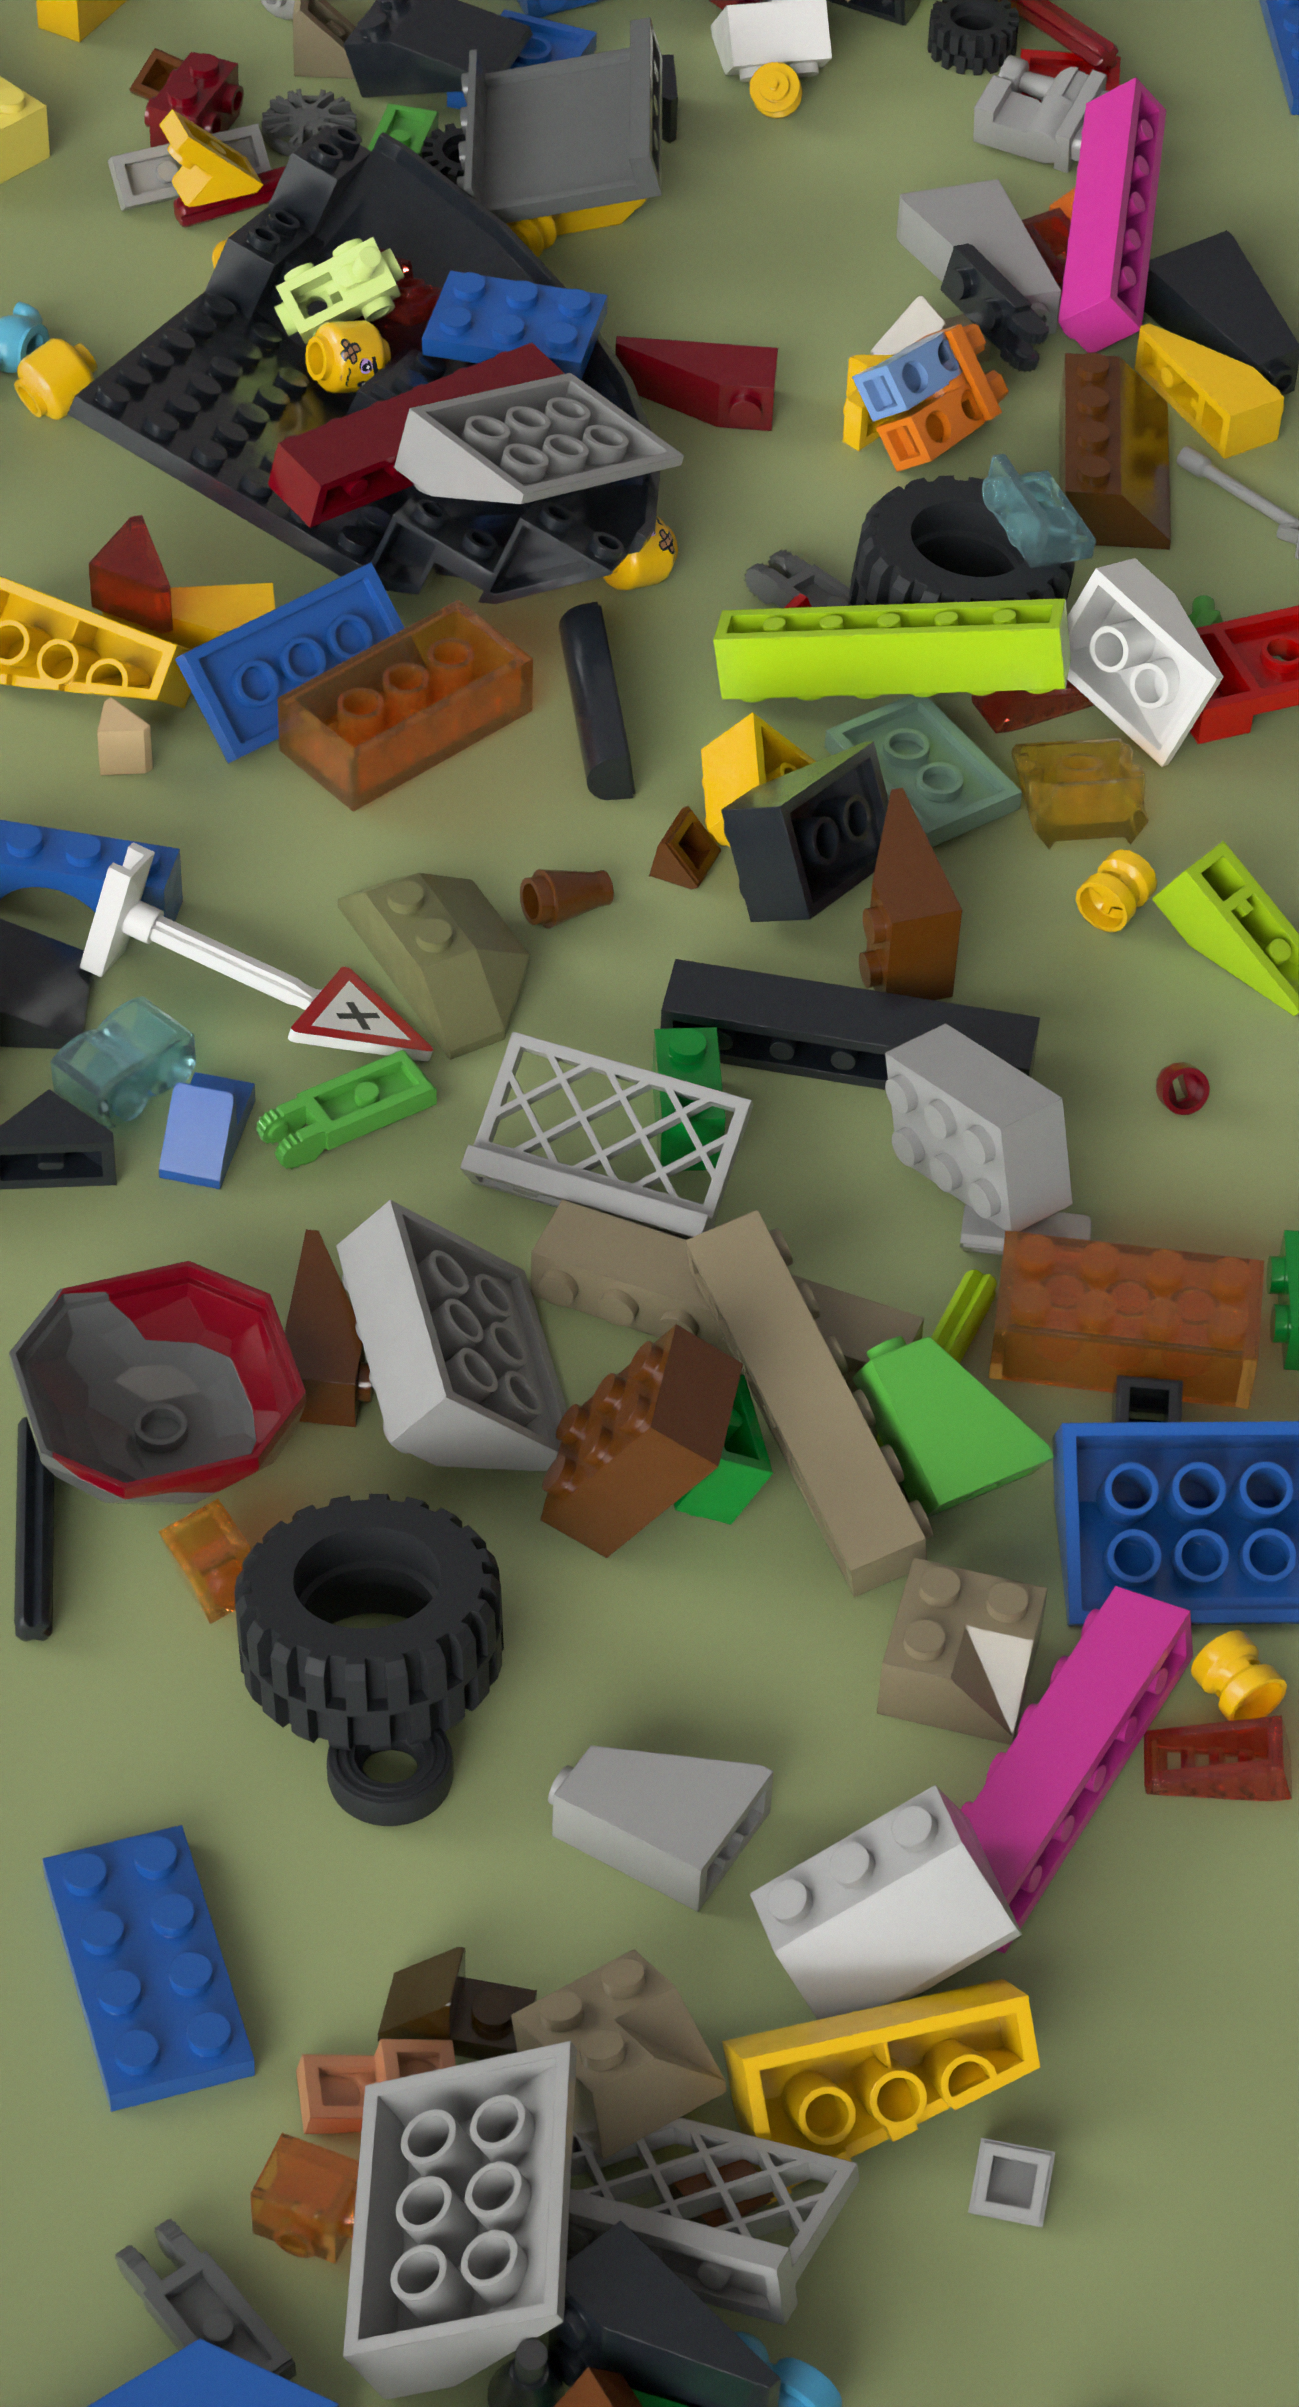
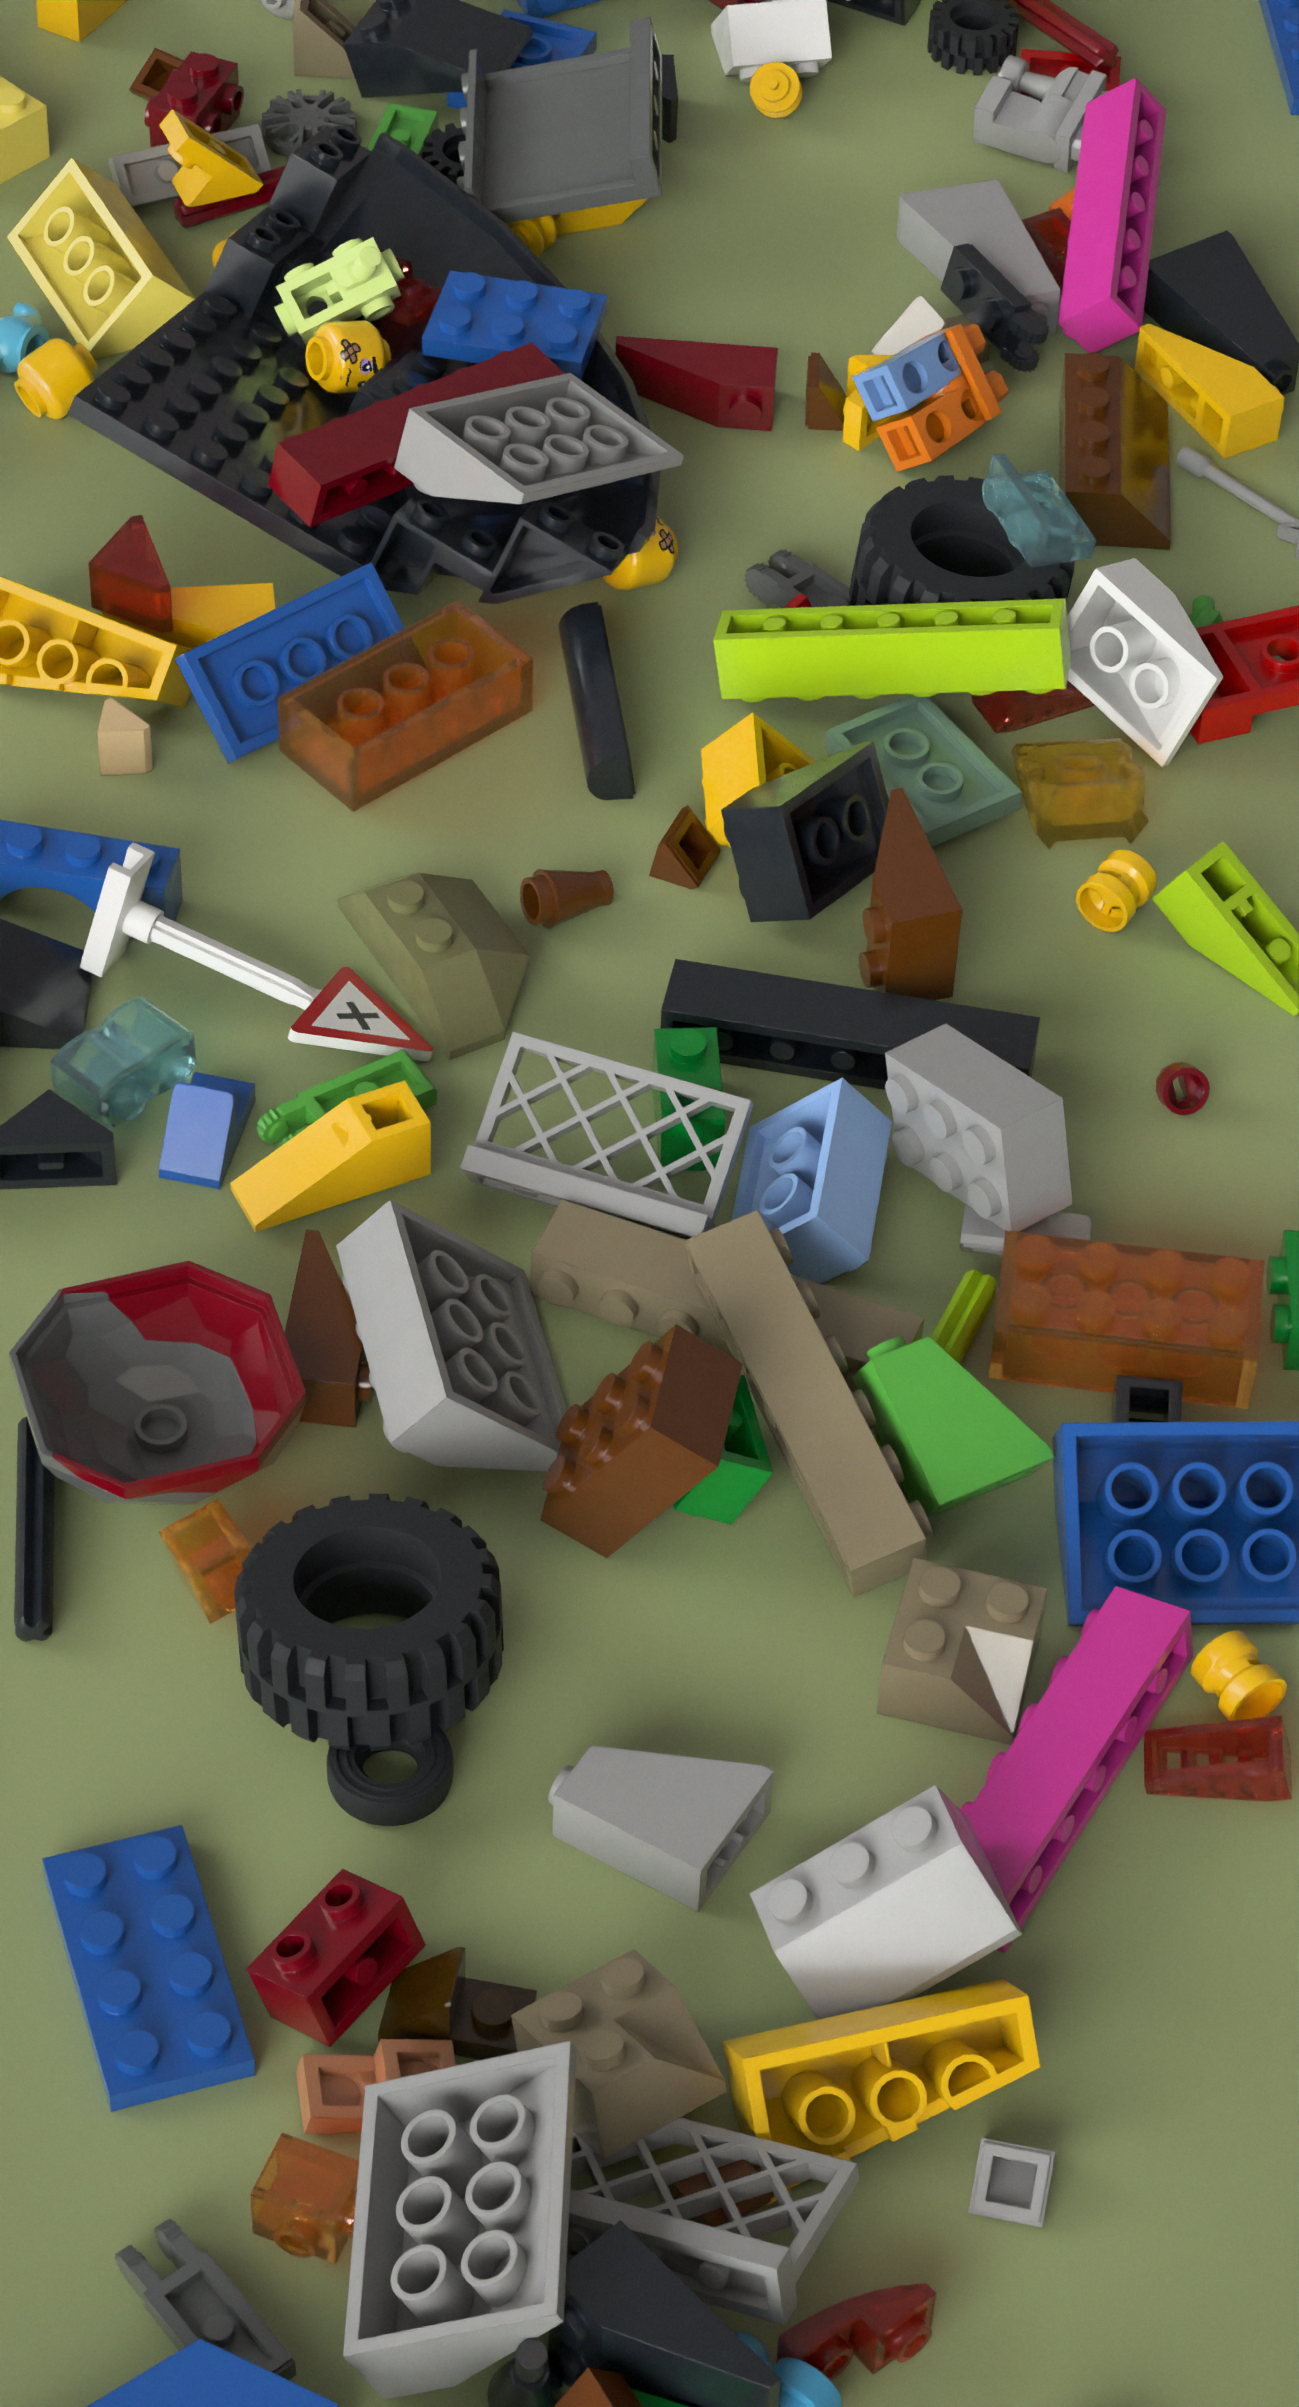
none -> light yellow slope [7,158,195,360]
none -> yellow slope [230,1080,431,1232]
none -> dark red brick [246,1868,426,2047]
none -> light blue slope [731,1078,892,1284]
none -> clear red slope [776,2283,936,2381]
none -> reddish brown slope [805,352,847,431]

